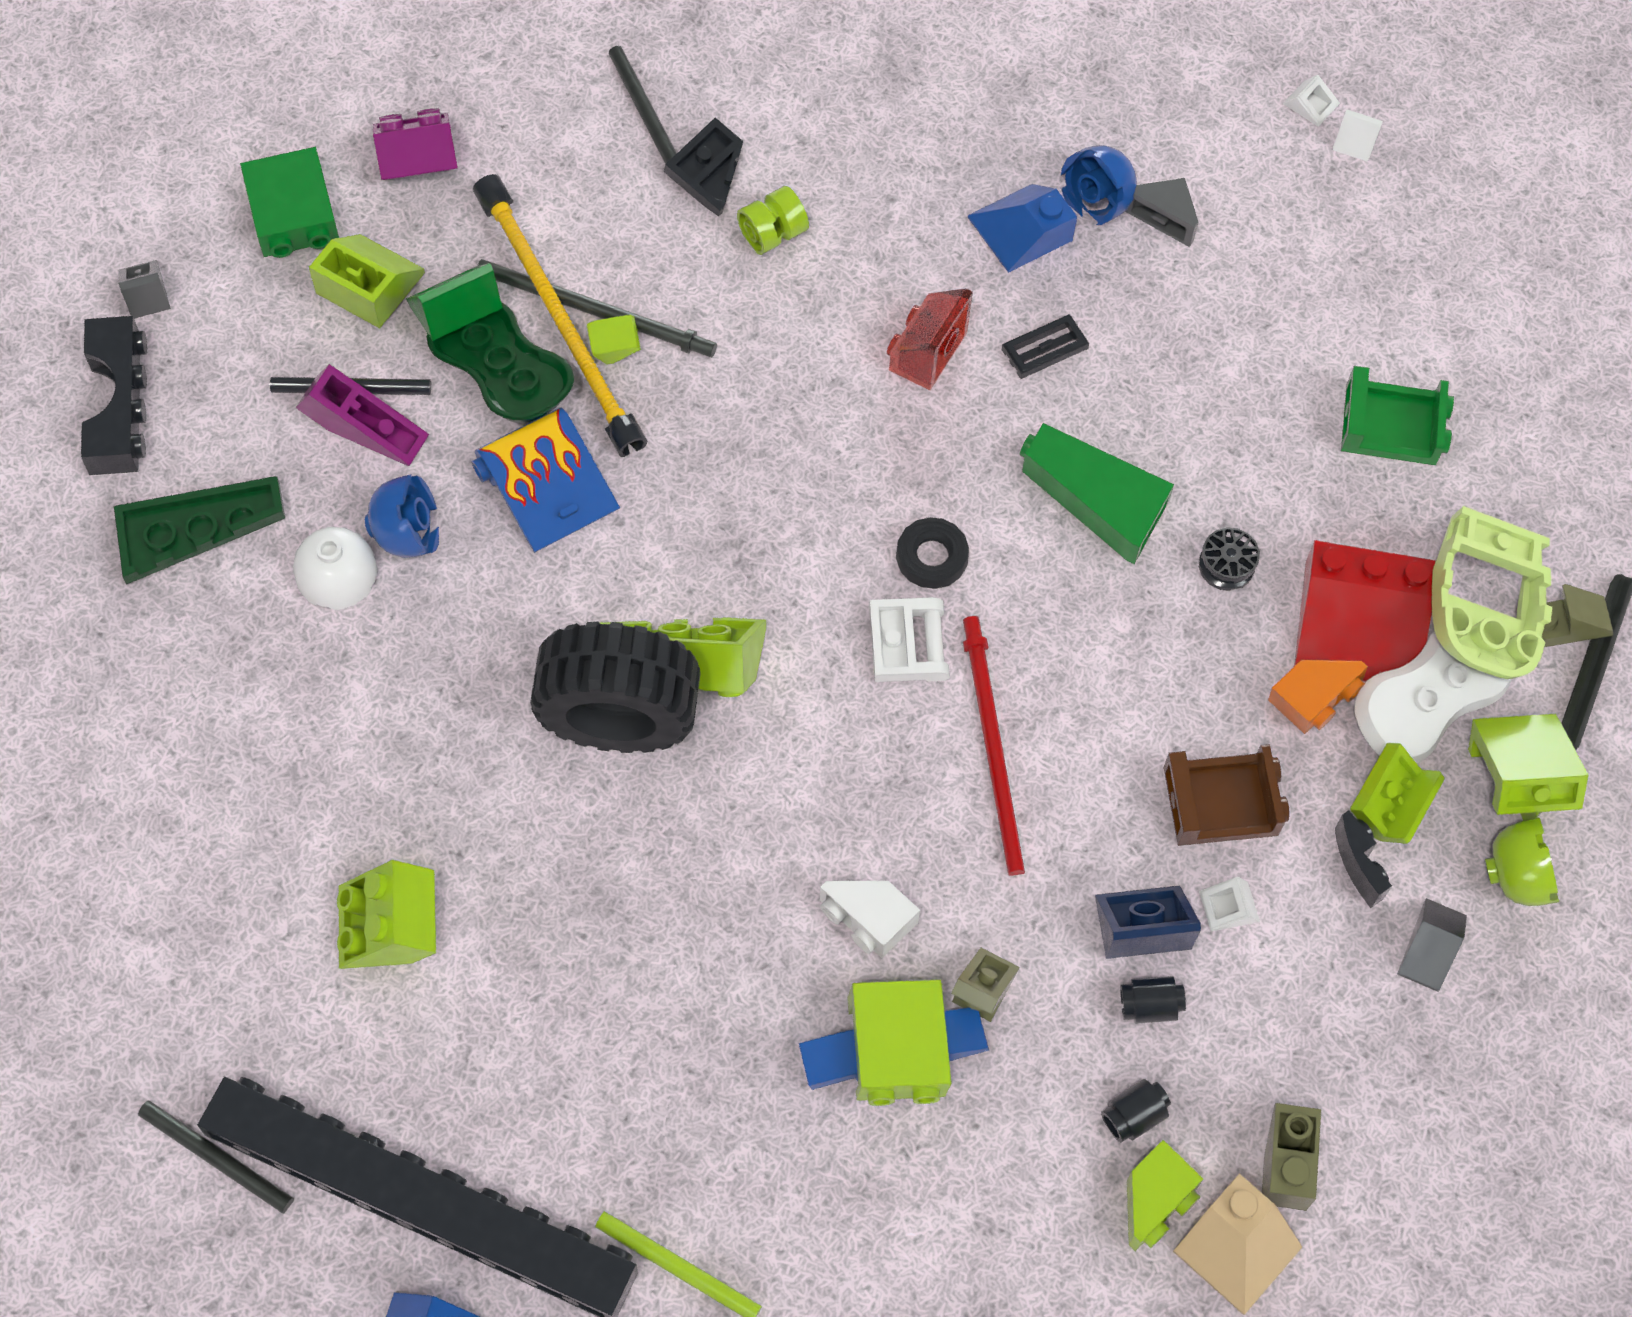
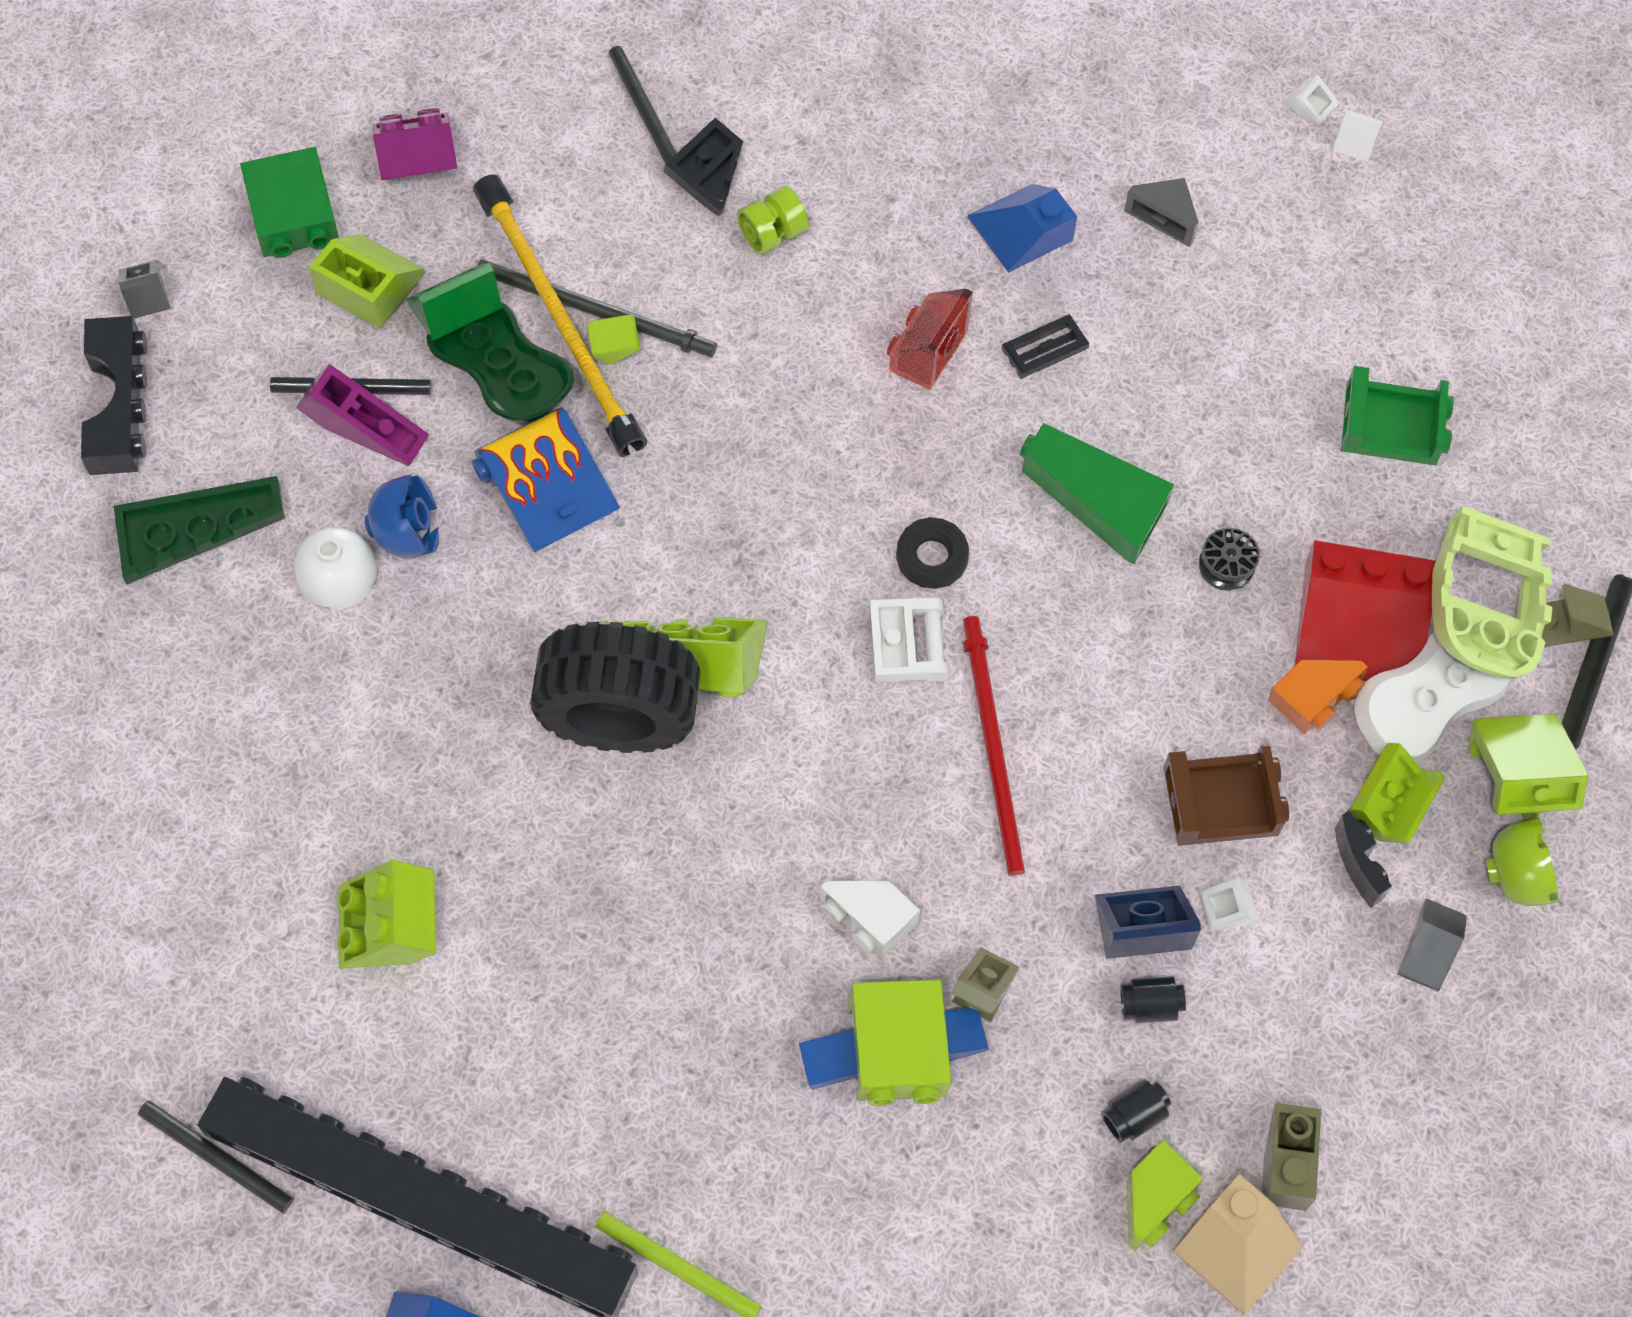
blue cylinder [1061,145,1137,225] -> none

